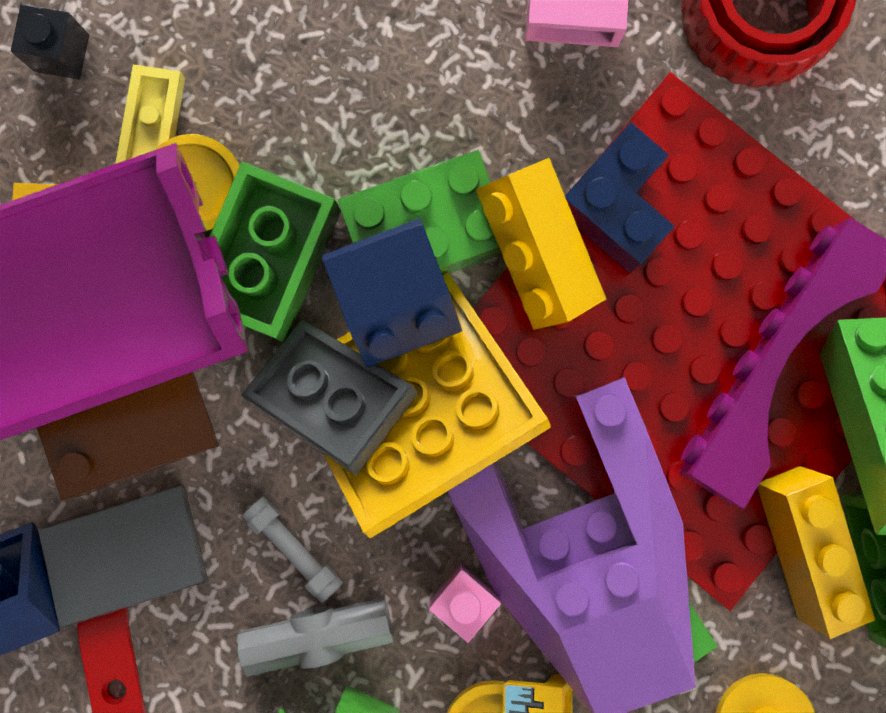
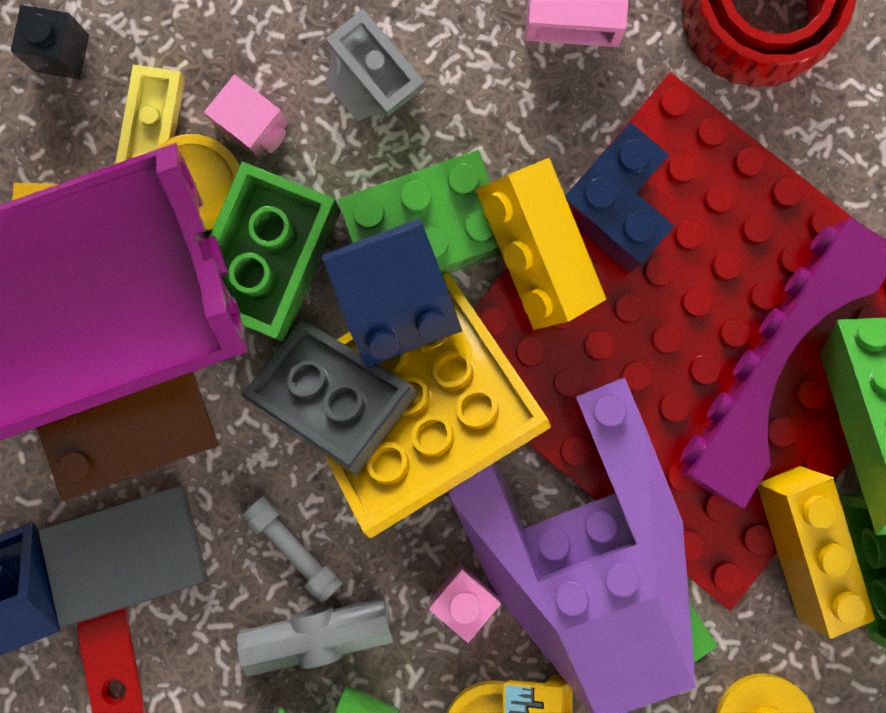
none -> bright pink brick [204,74,288,160]
none -> light grey slope [325,9,425,121]

